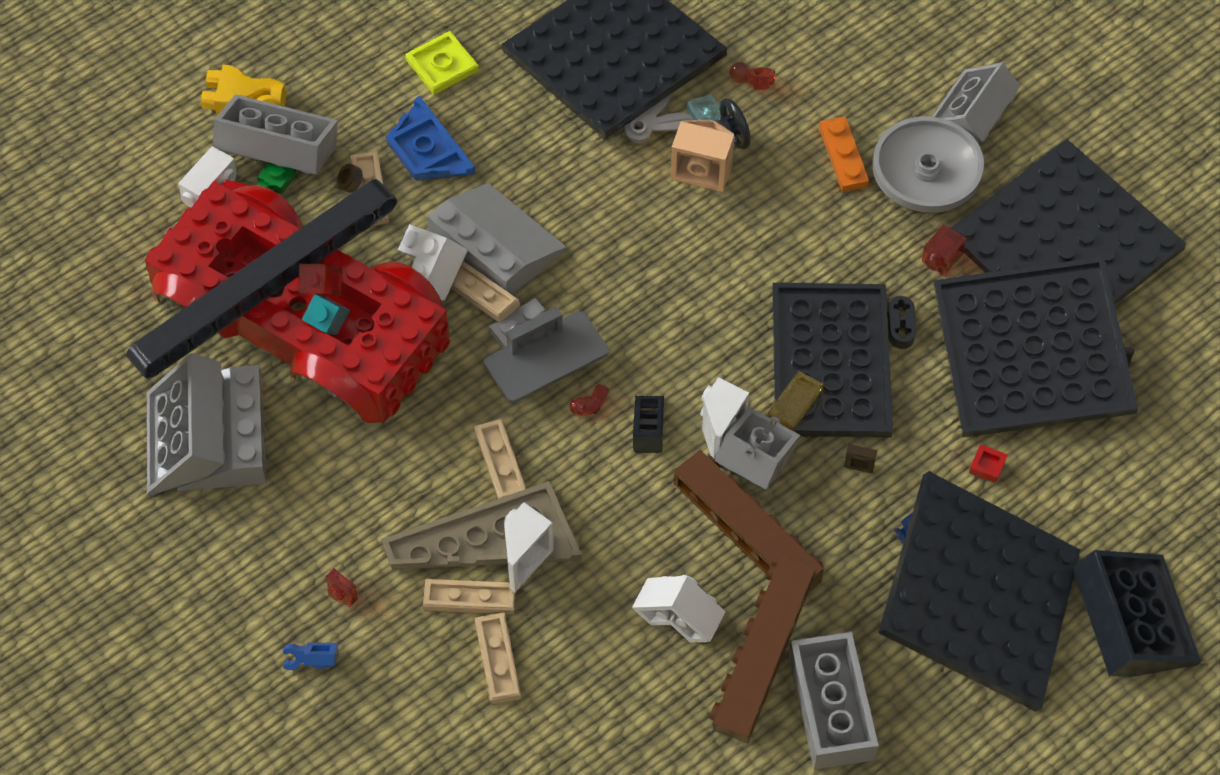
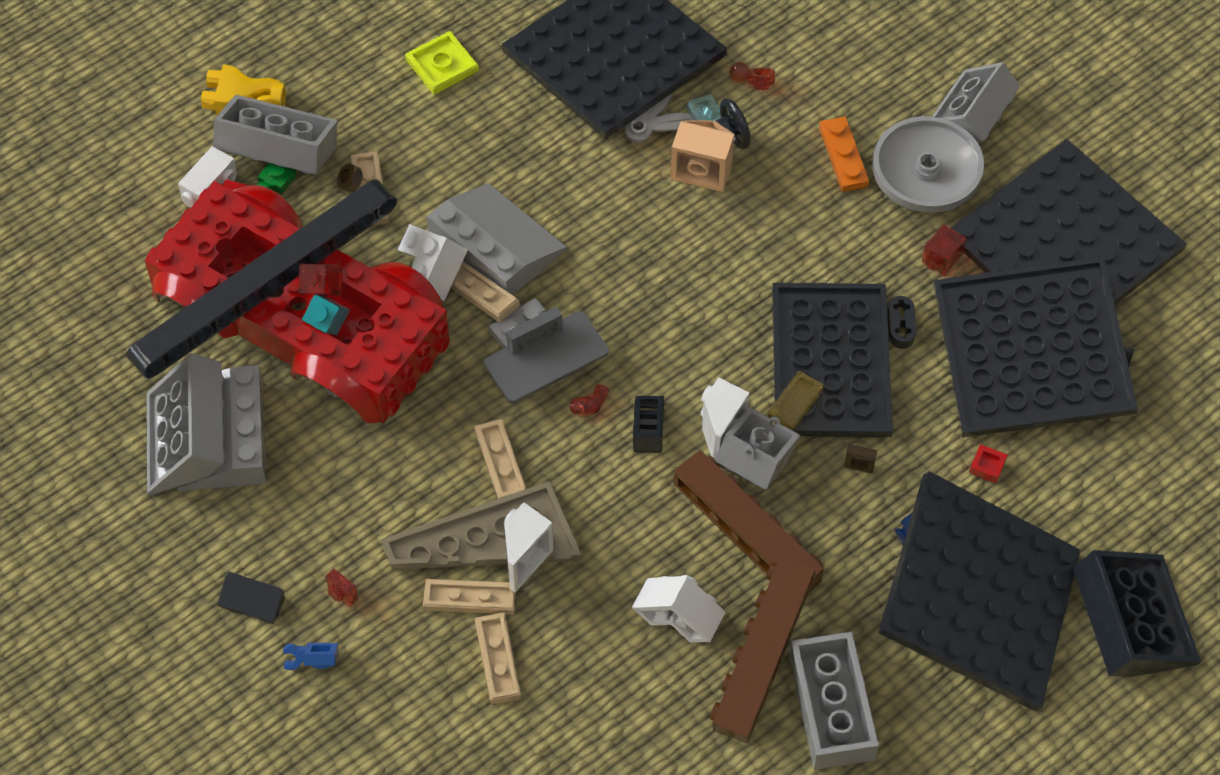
blue wing [386,96,475,180] -> none
none -> black slope [217,571,286,625]

